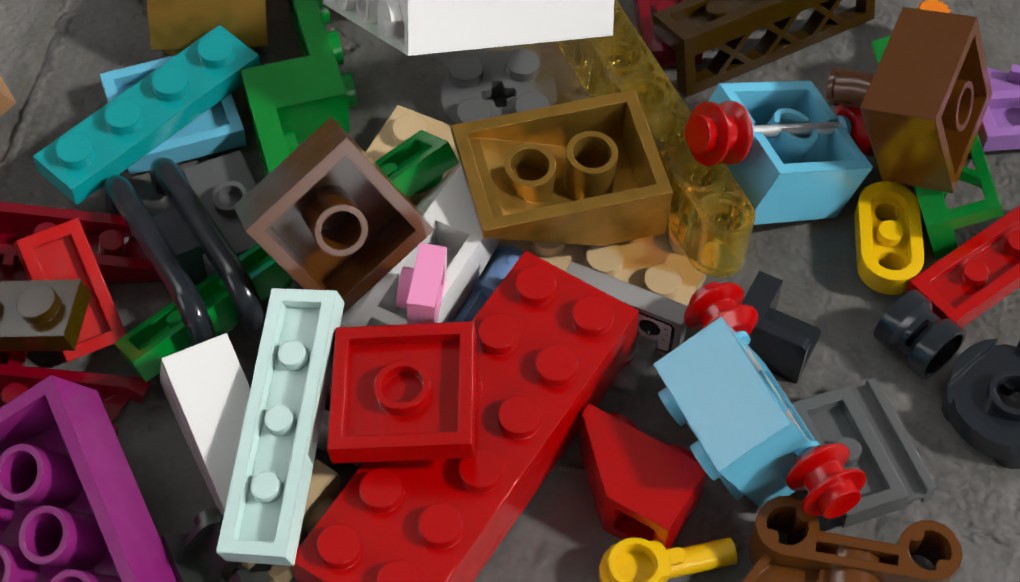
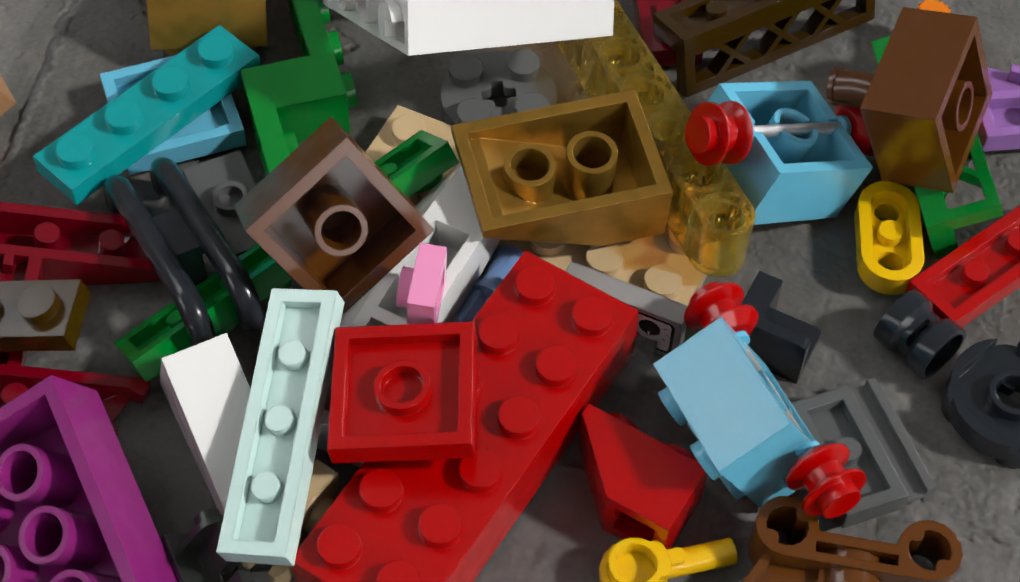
red plate [13,218,127,363] -> none

